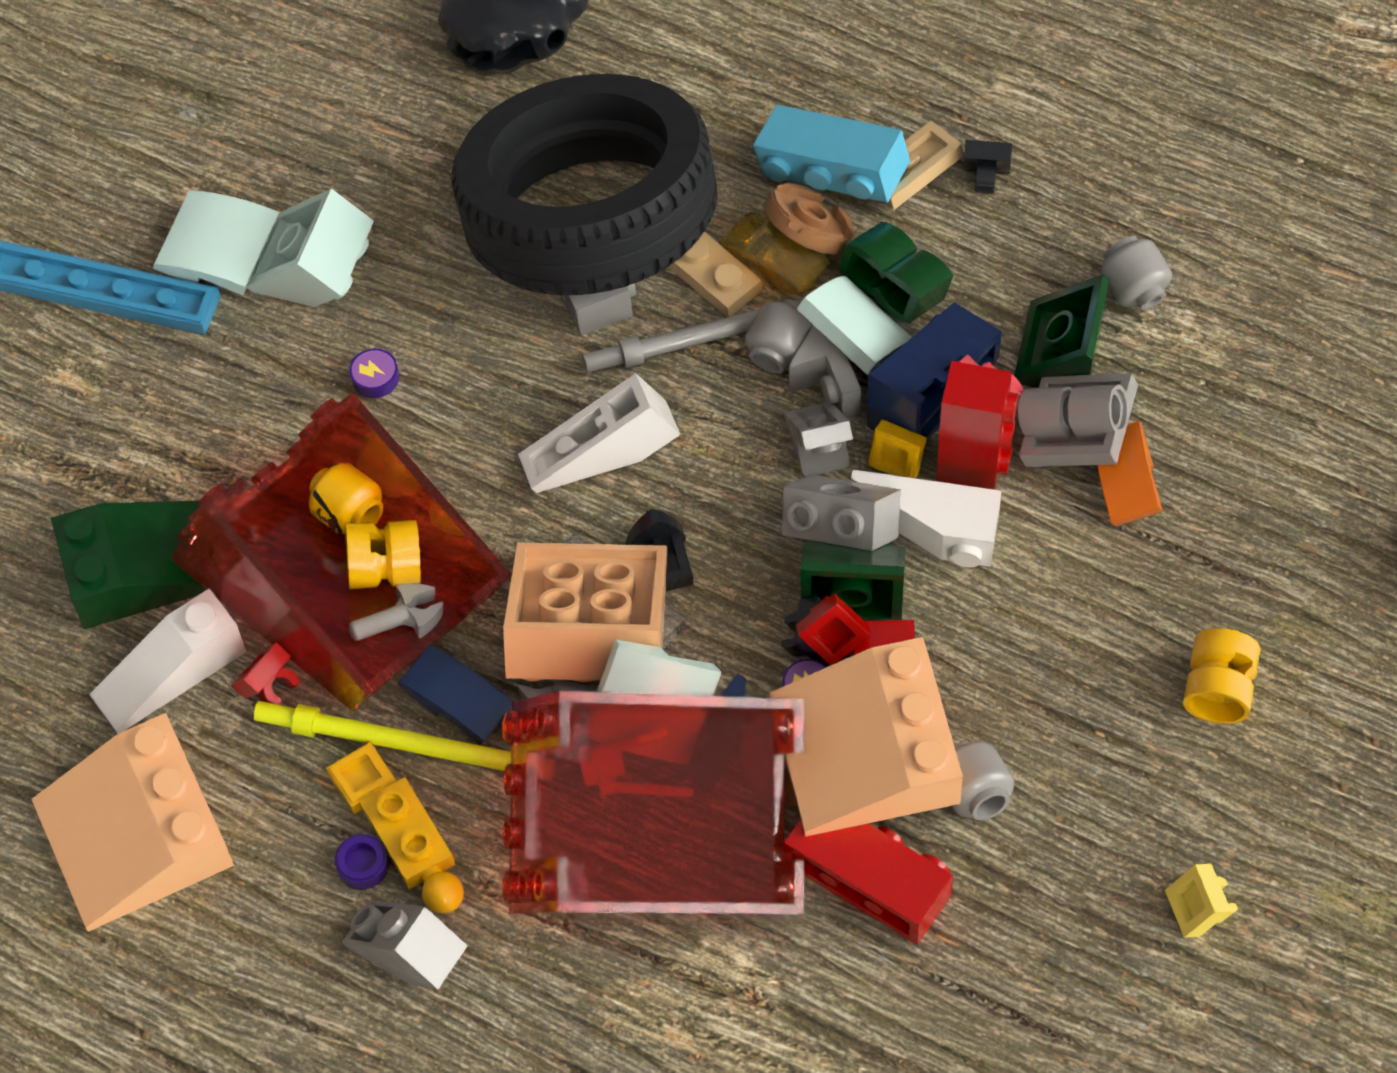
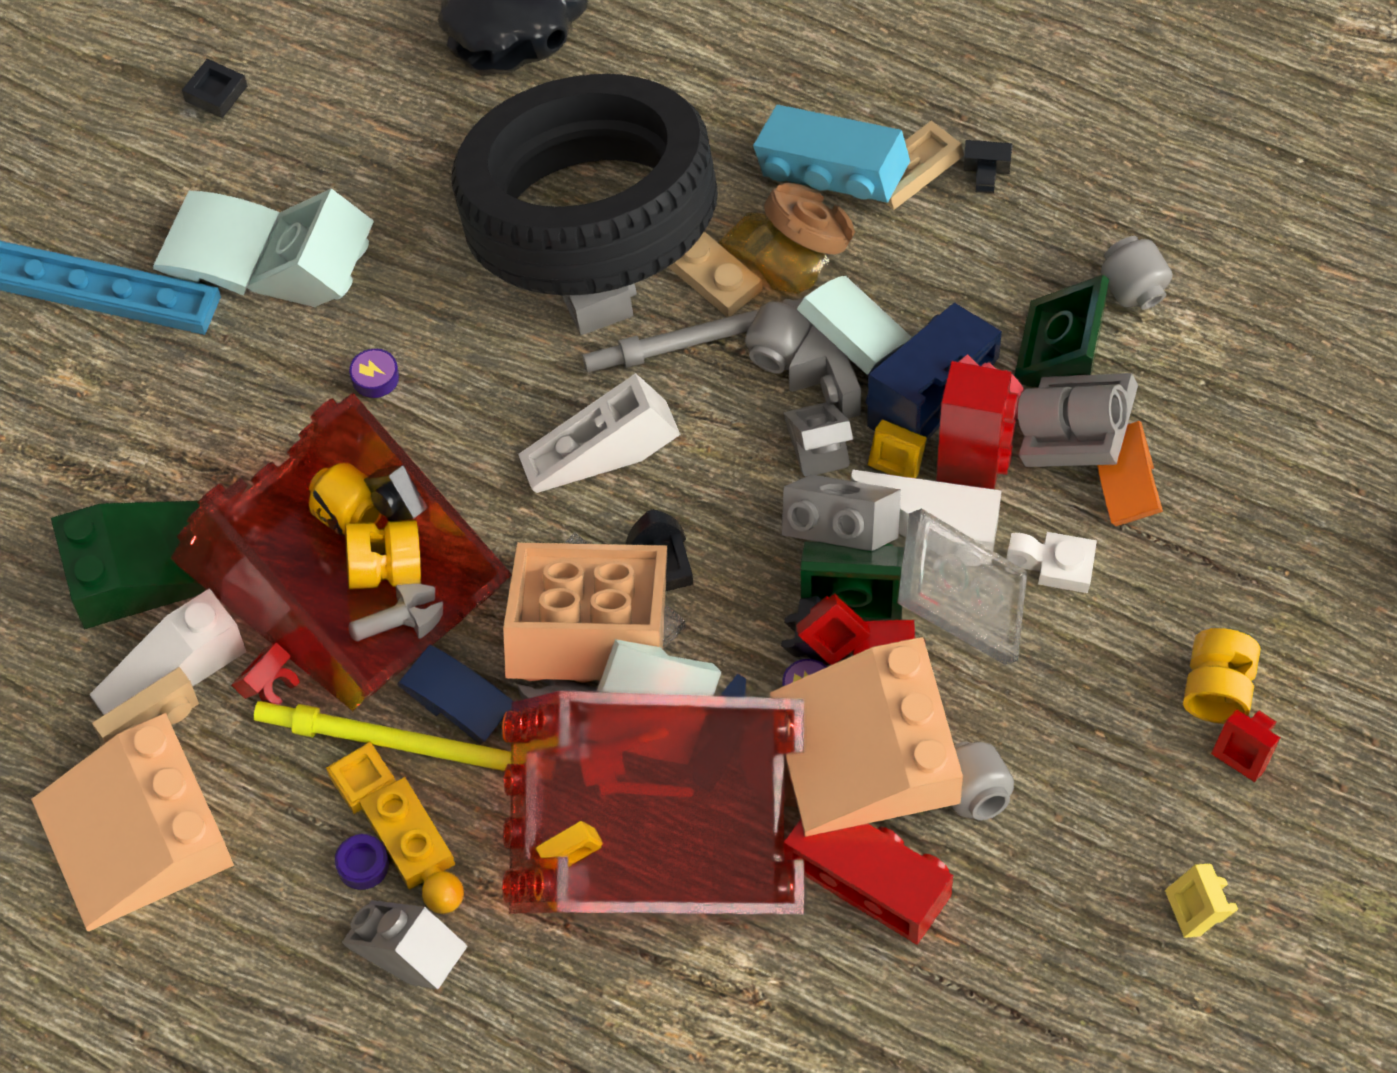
dark green brick [838,222,953,323] -> none
none -> tan plate [92,667,199,745]
none -> black plate [182,58,248,118]
none -> plate [364,465,428,521]
none -> yellow tile [536,821,603,871]
none -> clear tile [898,508,1027,665]
none -> white plate [1005,532,1097,593]
none -> red tile [1211,709,1281,783]

